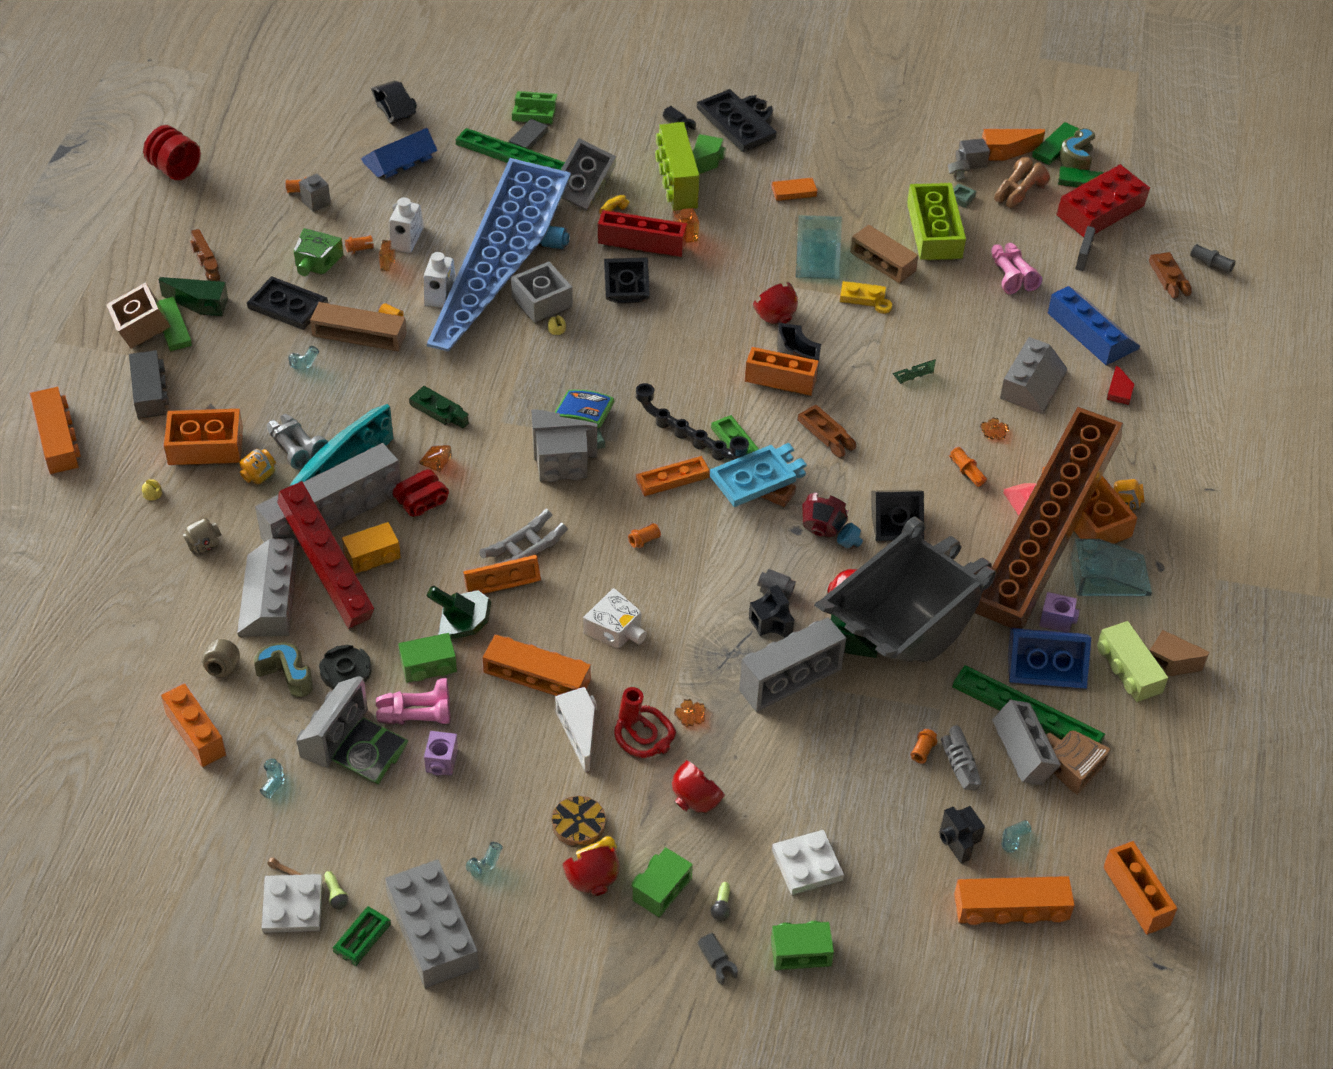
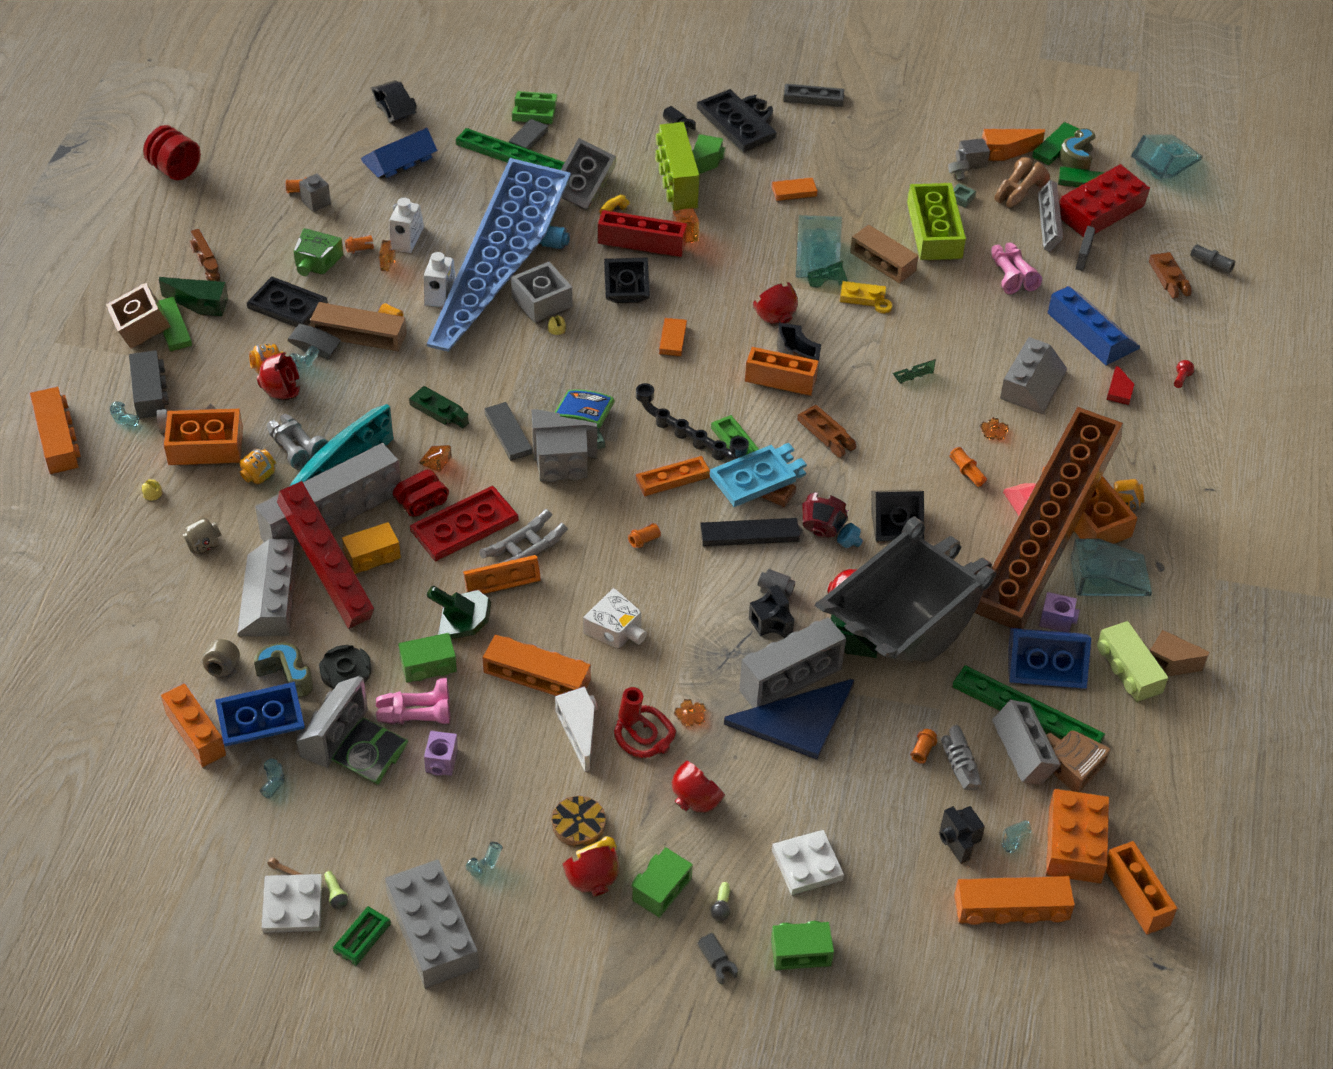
none -> clear light blue arm [109,401,139,427]
none -> light grey tile [157,409,167,434]
none -> blue slope [215,682,305,747]
none -> light orange head [249,344,283,374]
none -> red cylinder [257,352,300,400]
none -> dark grey slope [287,324,341,359]
none -> red tile [410,485,519,562]
none -> dark grey tile [484,402,532,461]
none -> orange tile [659,318,687,356]
none -> black tile [700,518,800,546]
none -> dark blue tile [724,679,855,760]
none -> dark grey tile [783,84,845,107]
none -> clear green piece [807,261,848,288]
none -> light grey tile [1038,180,1063,252]
none -> orange brick [1046,789,1109,884]
none -> clear light blue slope [1131,134,1203,180]
none -> red bar [1174,360,1195,388]

